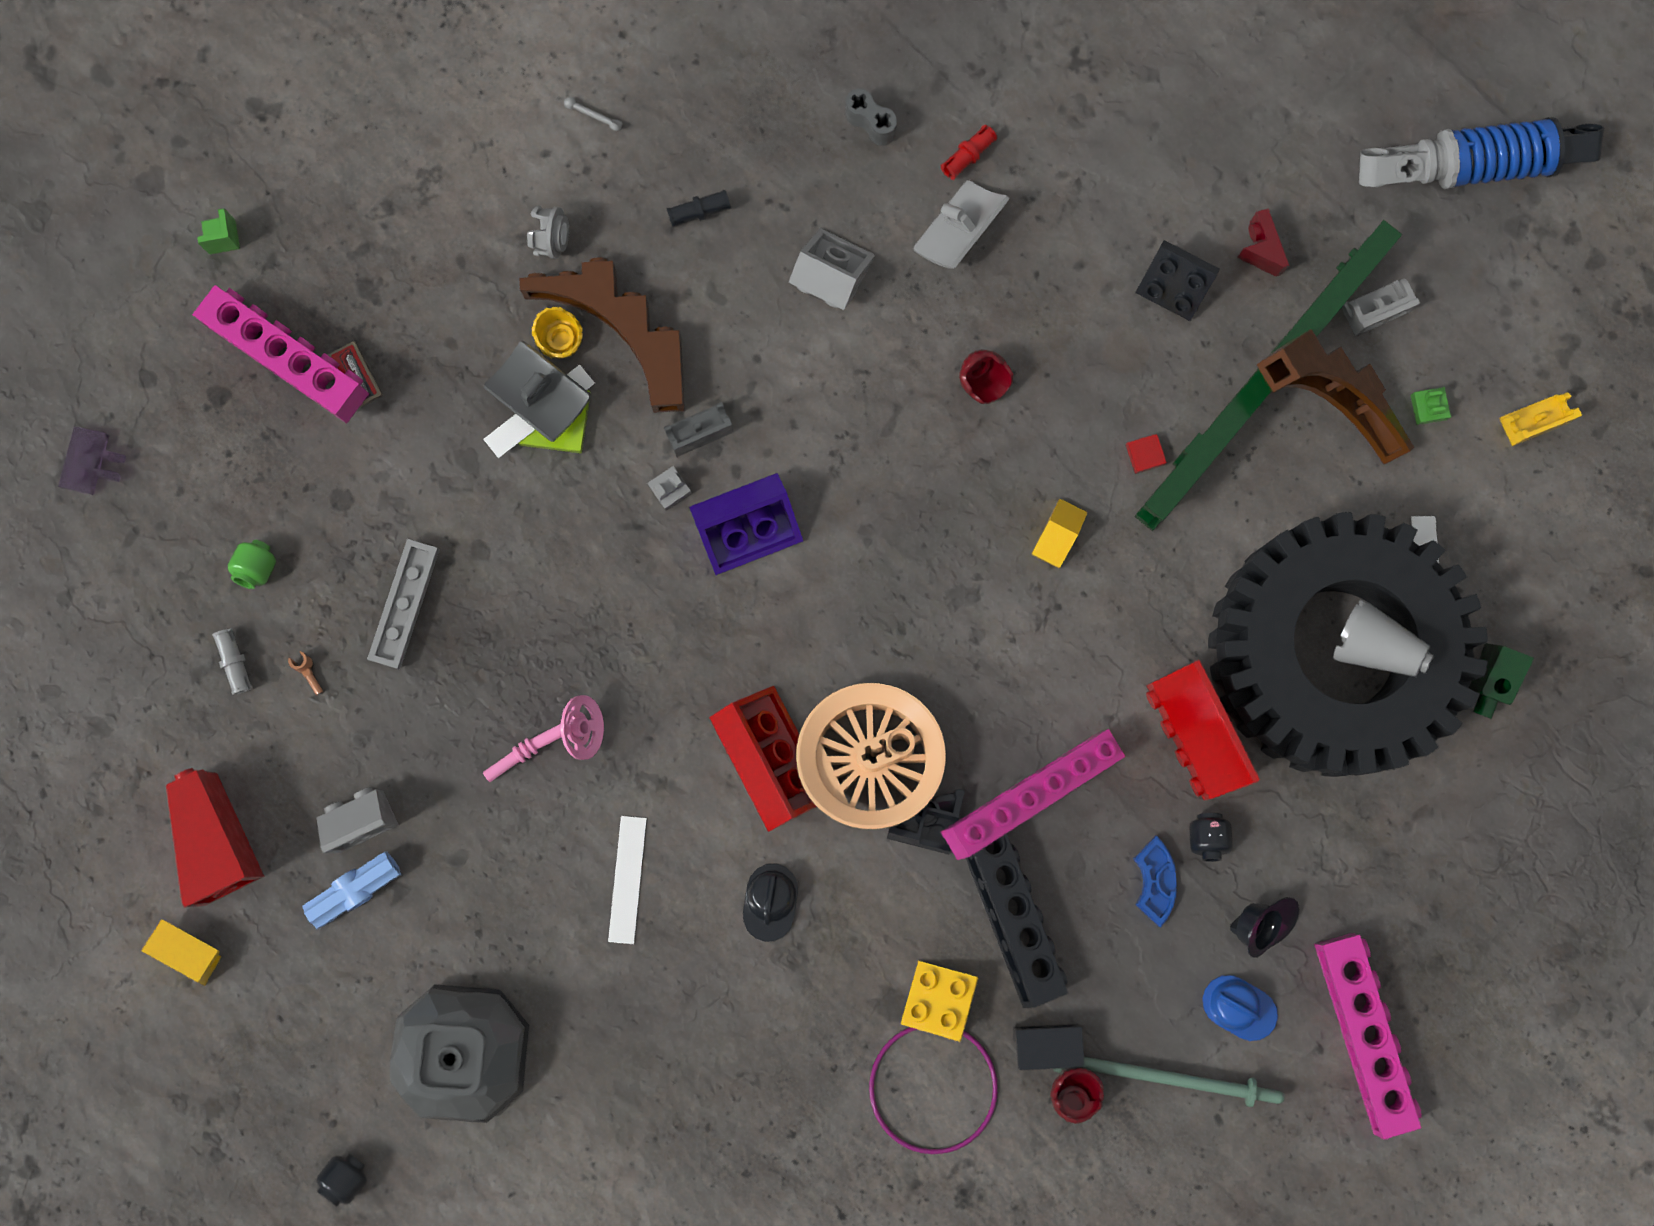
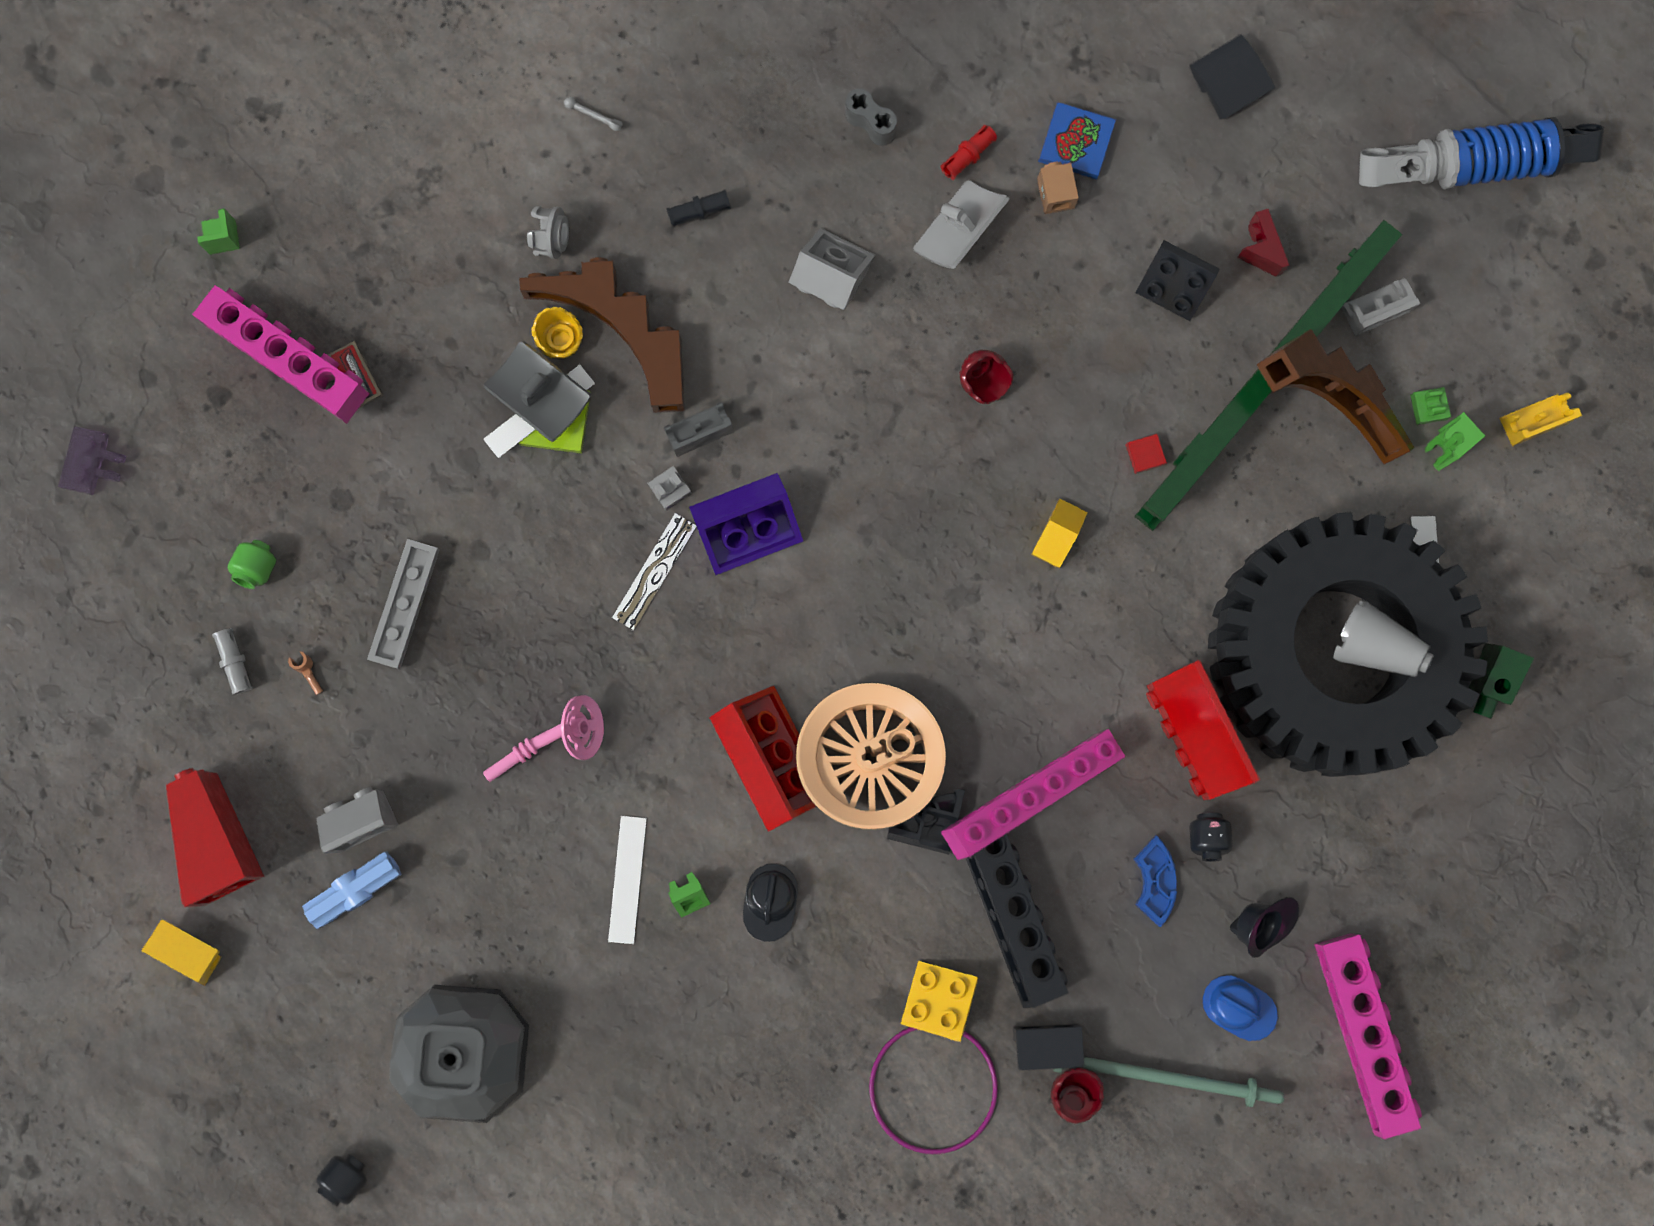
none -> sticker [612,513,696,630]
none -> bright green tile [668,872,710,918]
none -> medium nougat brick [1037,162,1079,214]
none -> blue tile [1038,102,1116,180]
none -> black slope [1188,34,1275,120]
none -> bright green hinge [1425,412,1485,471]

